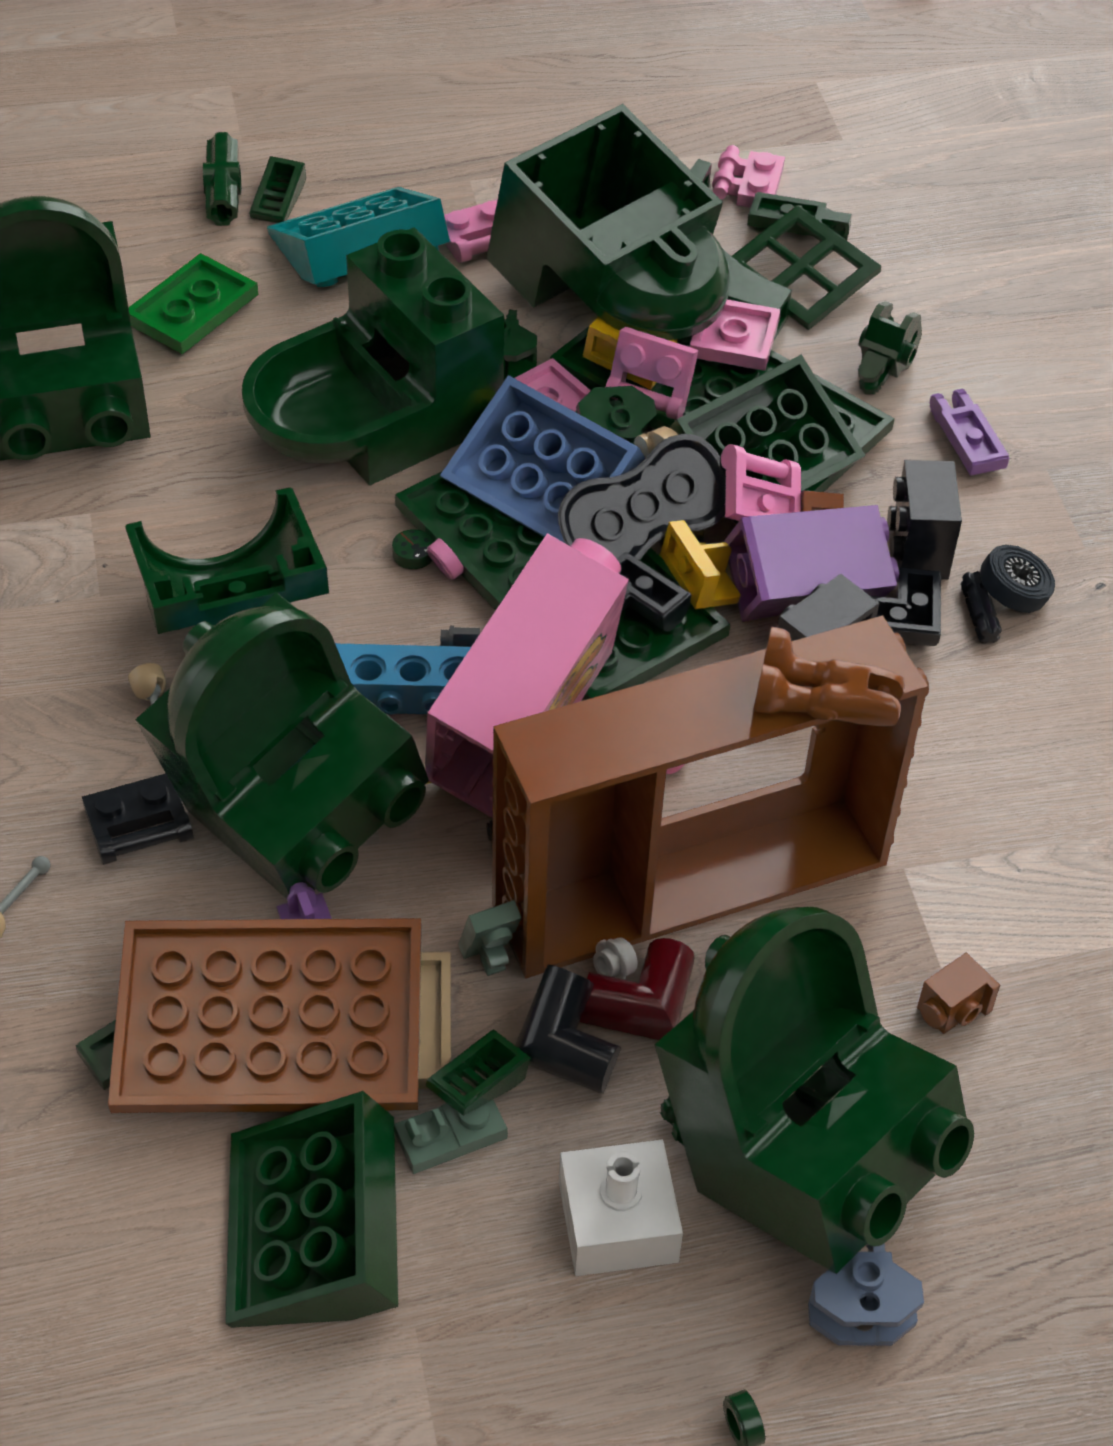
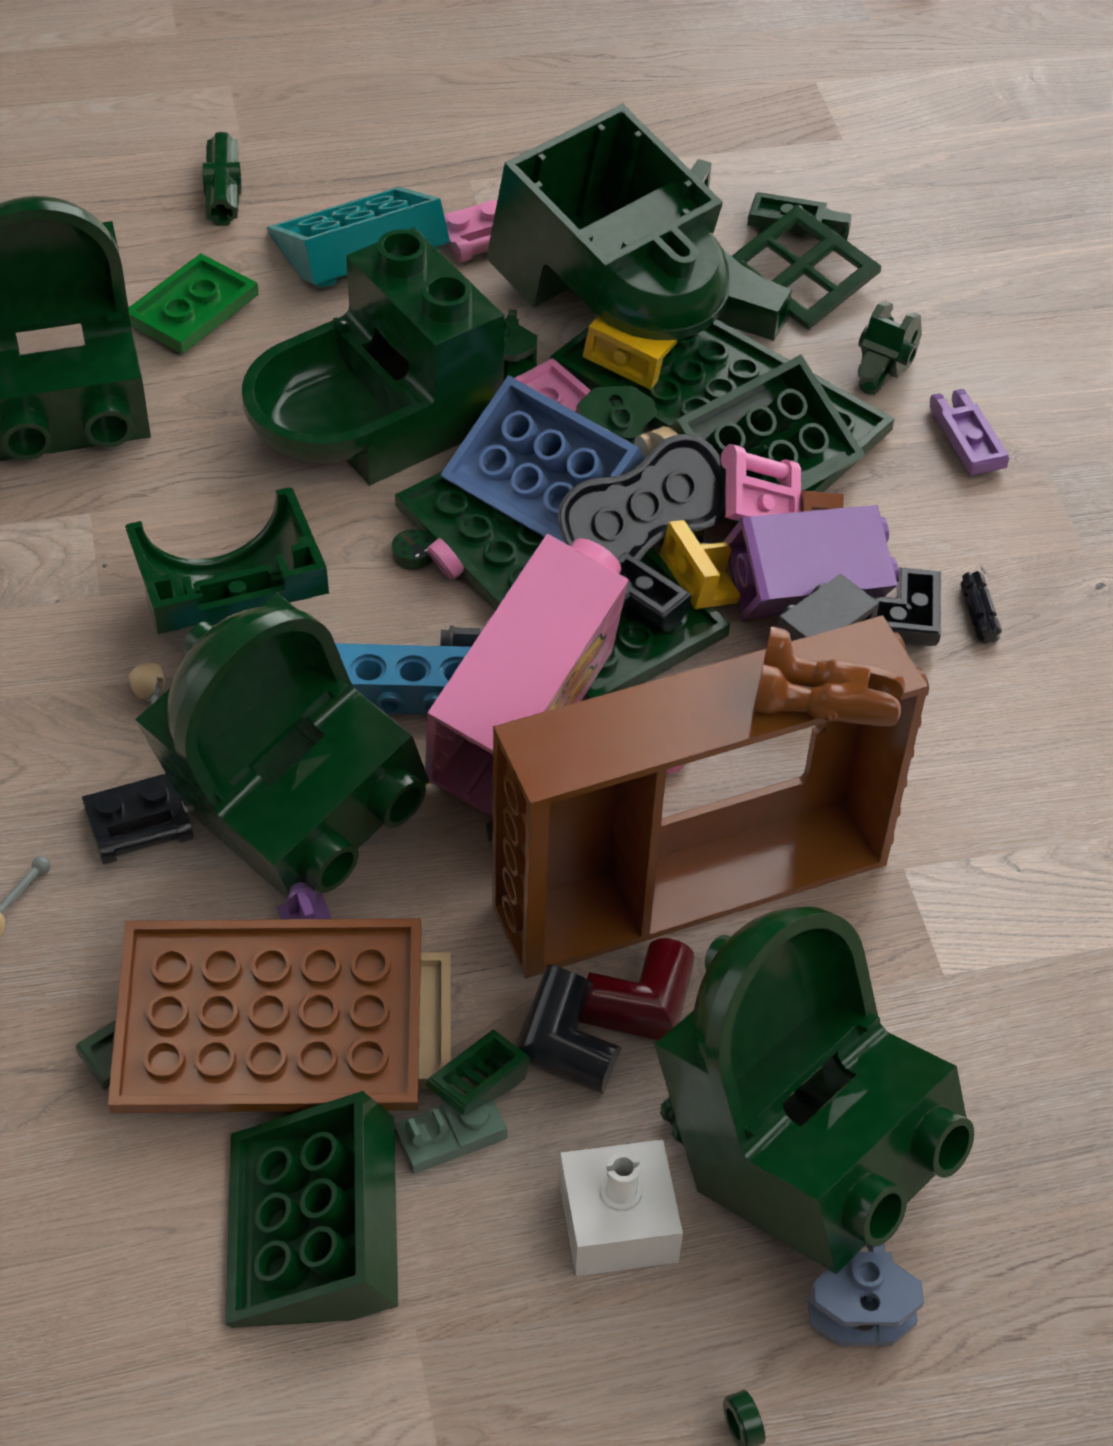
dark green slope [249,156,307,223] -> none
sand green plate [458,900,522,976] -> none
white plate [593,938,638,980] -> none
bright pink plate [605,327,699,420] -> none
bright pink plate [690,300,781,371] -> none
bright pink plate [712,145,785,208] -> none
black brick [887,460,962,579] -> none
dark orange brick [917,952,1000,1034] -> none
black bush [980,544,1055,613] -> none

